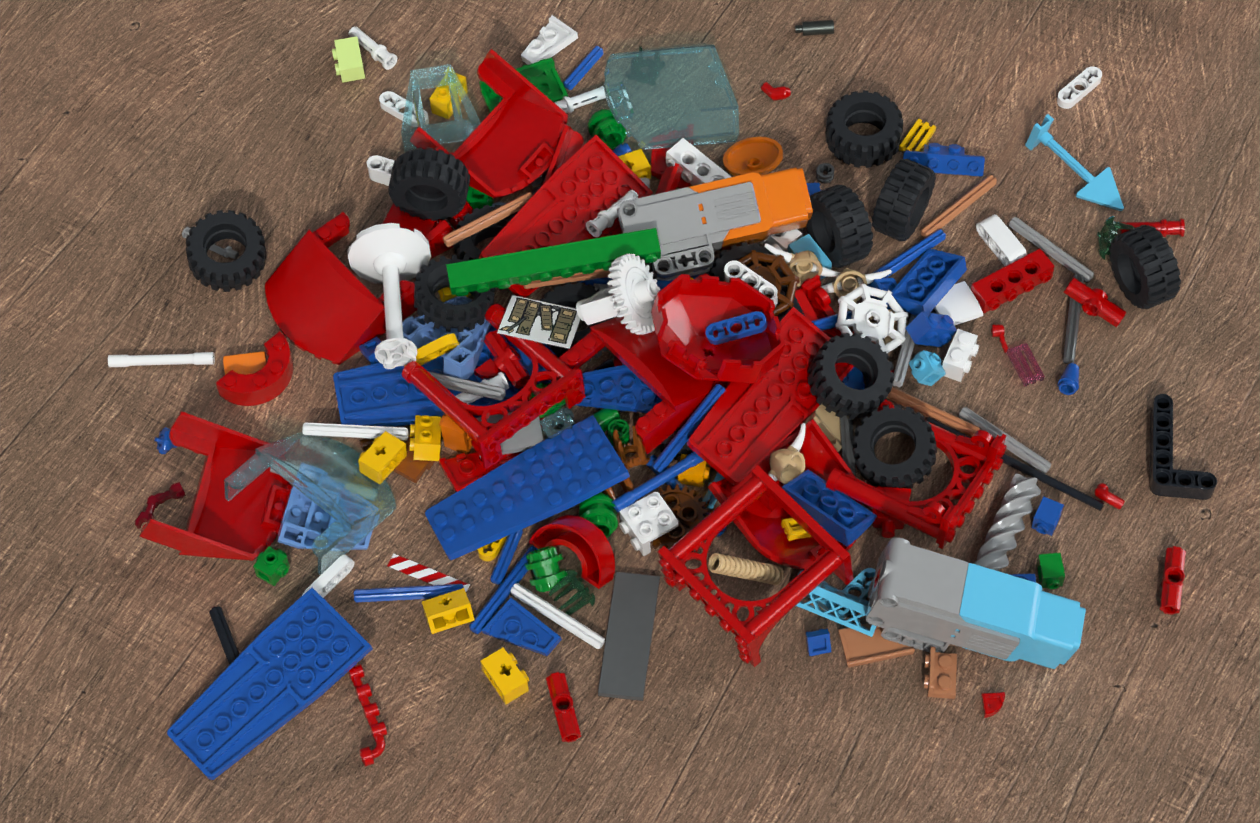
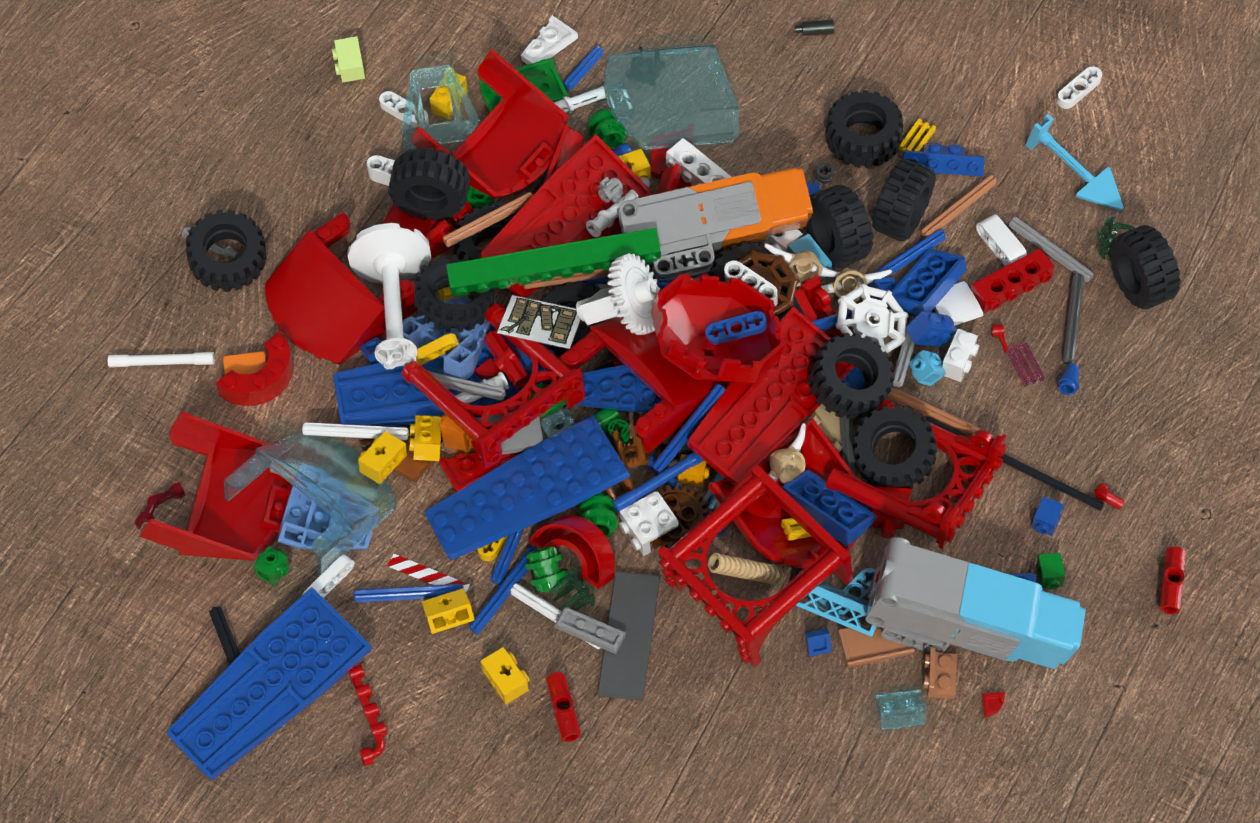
blue piece [154,427,177,454] -> none
white pin [349,26,398,70] -> none
blue wing [481,598,562,656] -> none
orange dish [723,137,783,176] -> none
red arm [761,82,791,101] -> none
light grey axle [959,407,1051,474] -> none
light grey piece [974,473,1041,571] -> none
red piece [1063,277,1126,327] -> none
red pin [1120,219,1185,237] -> none
black beam [1149,394,1217,500] -> none
none -> light grey tile [555,606,626,654]
none -> light grey gear [598,177,623,203]
none -> clear light blue bracket [875,689,926,730]

